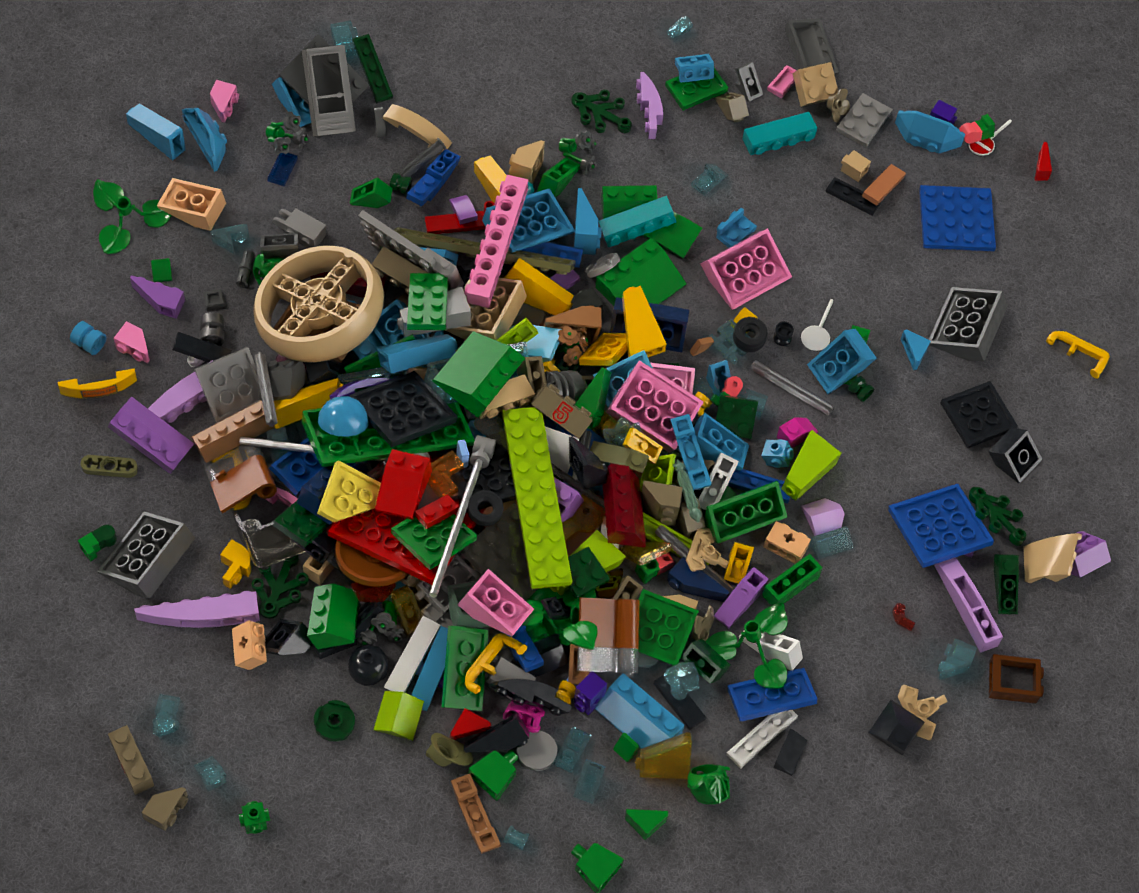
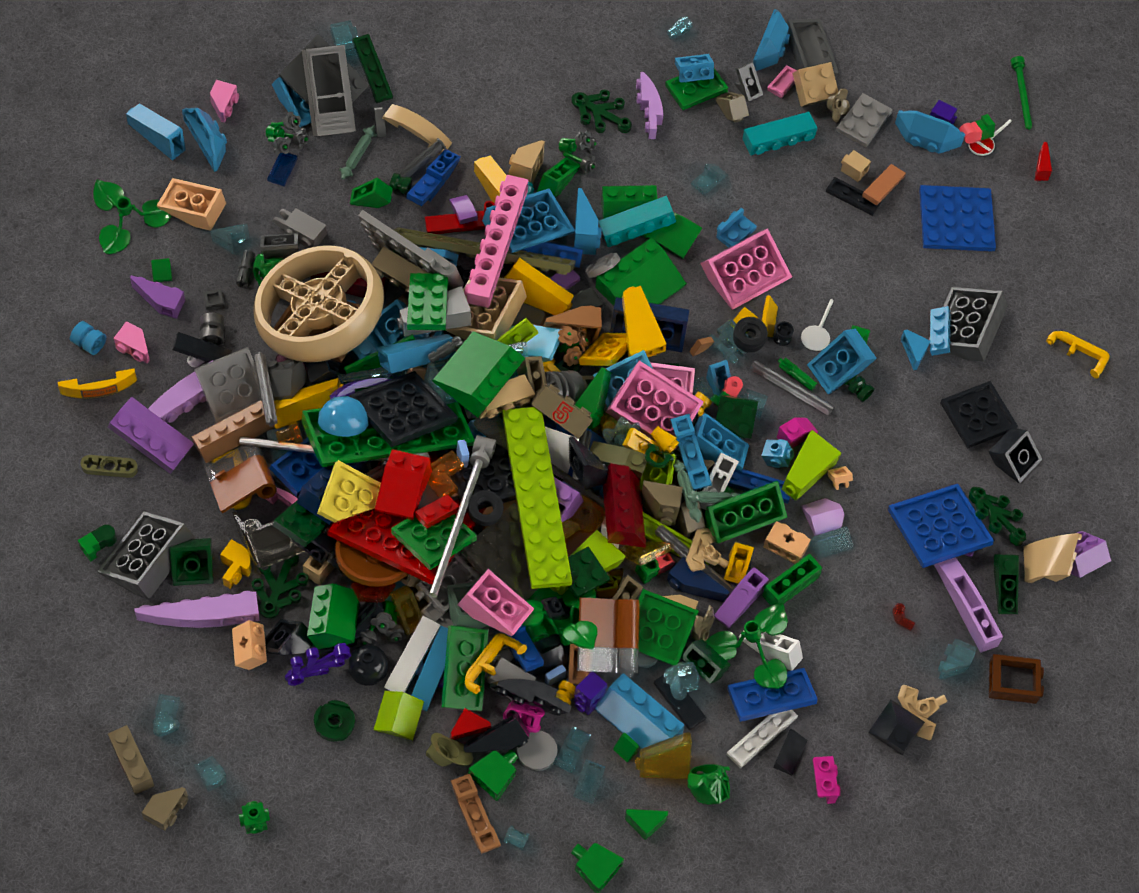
none -> dark green slope [170,538,214,586]
none -> clear orange tile [275,421,303,444]
none -> dark purple plant [285,643,351,686]
none -> sand green wheel [339,125,377,180]
none -> dark grey axle [428,336,463,364]
none -> light blue tile [545,665,566,686]
none -> dark green piece [644,444,674,468]
none -> yellow cone [650,426,679,453]
none -> sand green wheel [686,491,739,503]
none -> dark azure wedge [753,9,790,71]
none -> yellow slope [761,295,778,337]
none -> green piece [778,357,818,391]
none -> dark pink bracket [813,756,840,804]
none -> light nougat tile [828,466,853,490]
none -> dark azure plate [930,306,950,356]
none -> green piece [1011,56,1032,130]

